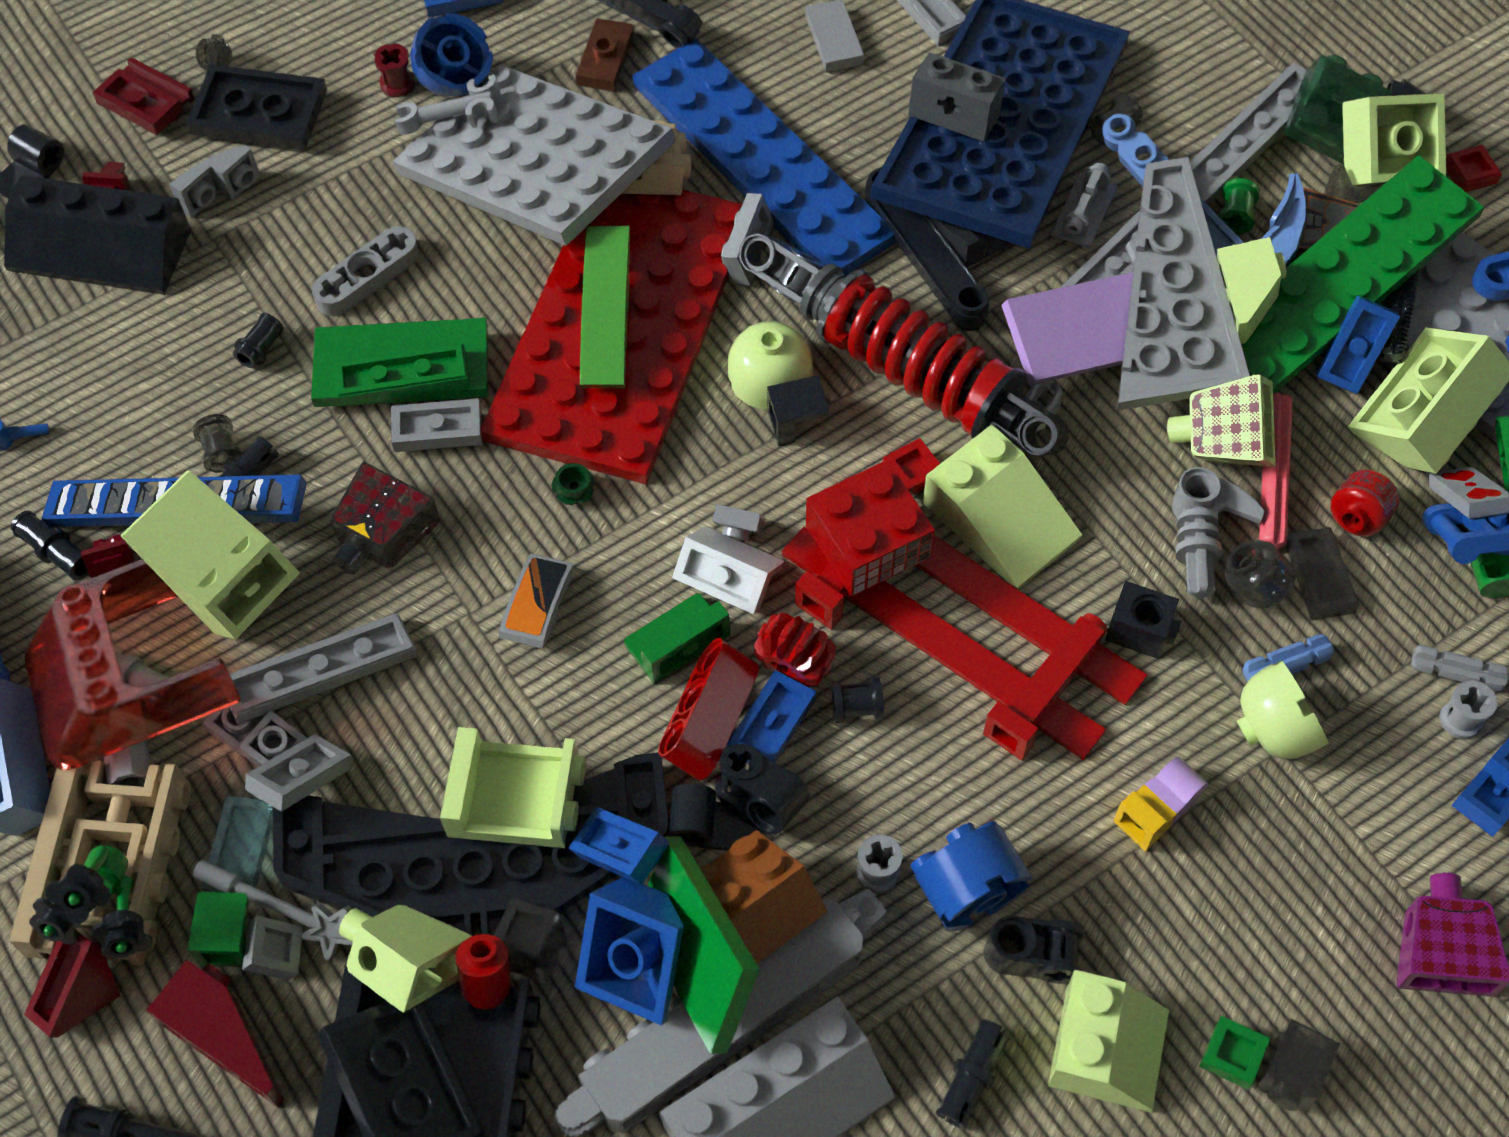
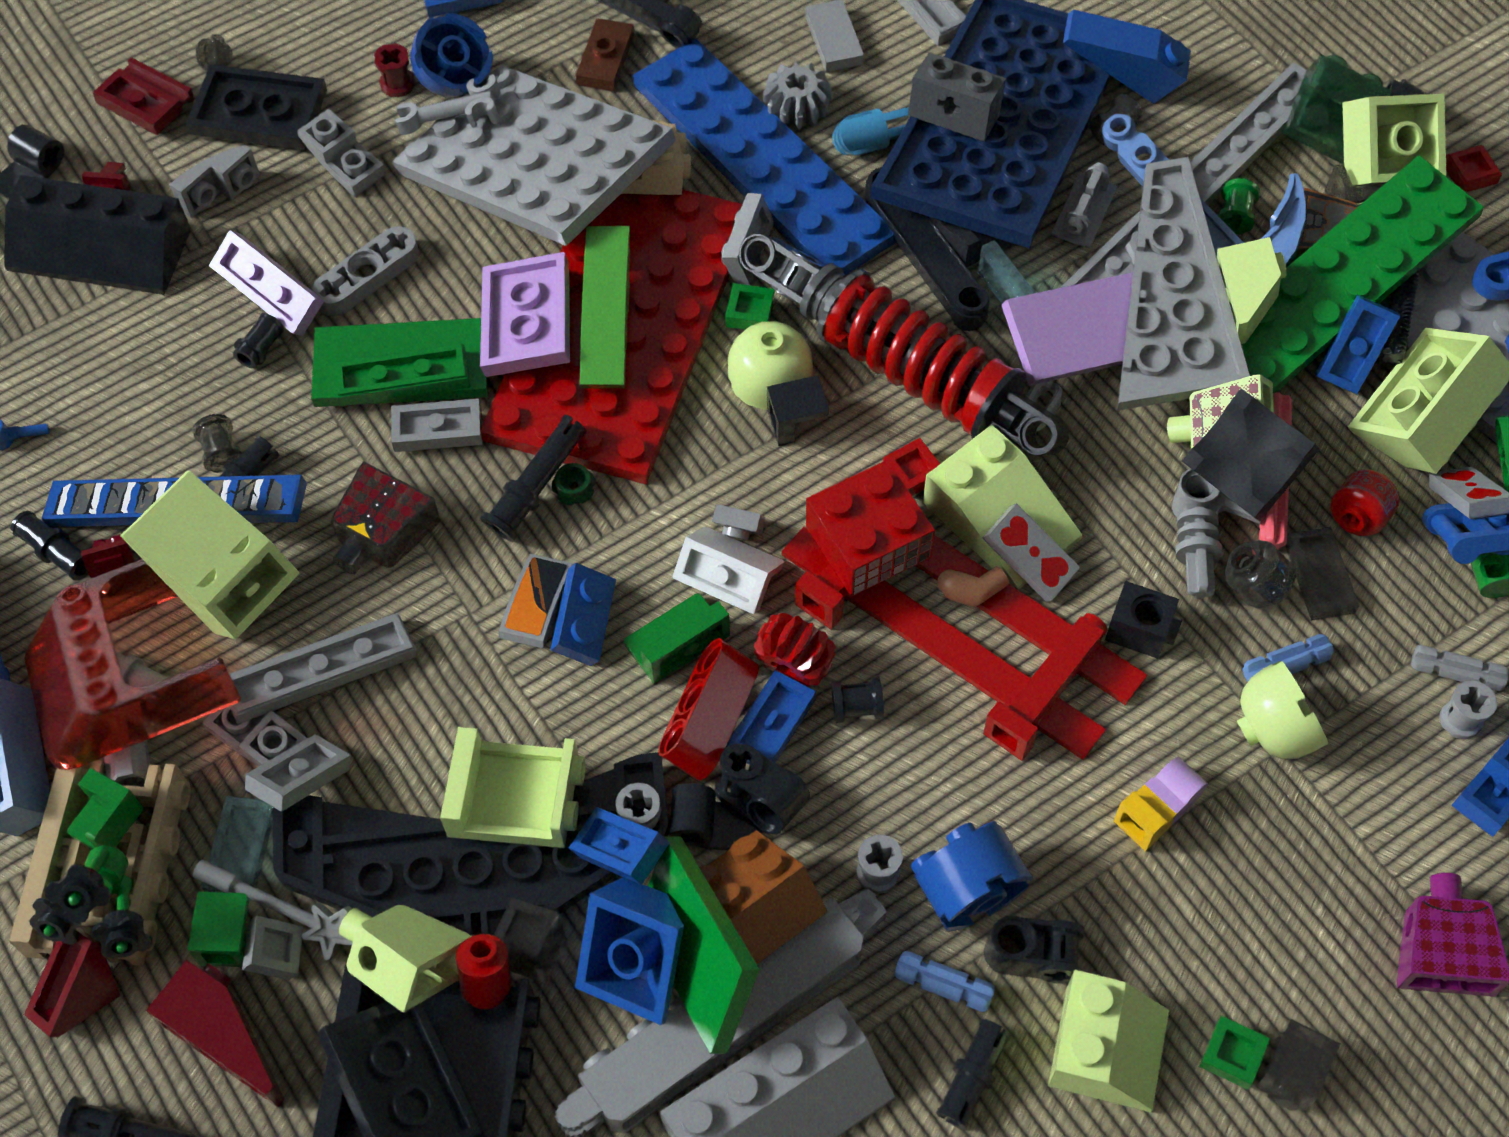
none -> green panel [67,768,144,849]
none -> plate [209,230,324,336]
none -> light grey slope [297,109,386,197]
none -> lavender plate [480,252,570,377]
none -> black pin [480,415,587,542]
none -> blue plate [550,563,616,666]
none -> light grey bush [616,783,661,829]
none -> green plate [725,283,775,330]
none -> light grey gear [764,61,832,131]
none -> dark azure arm [833,107,910,156]
none -> medium blue axle [895,951,995,1012]
none -> nougat arm [937,566,1009,607]
none -> clear light blue tile [978,240,1035,304]
none -> light grey tile [982,503,1080,602]
none -> blue slope [1063,9,1191,104]
none -> black brick [1182,388,1320,522]

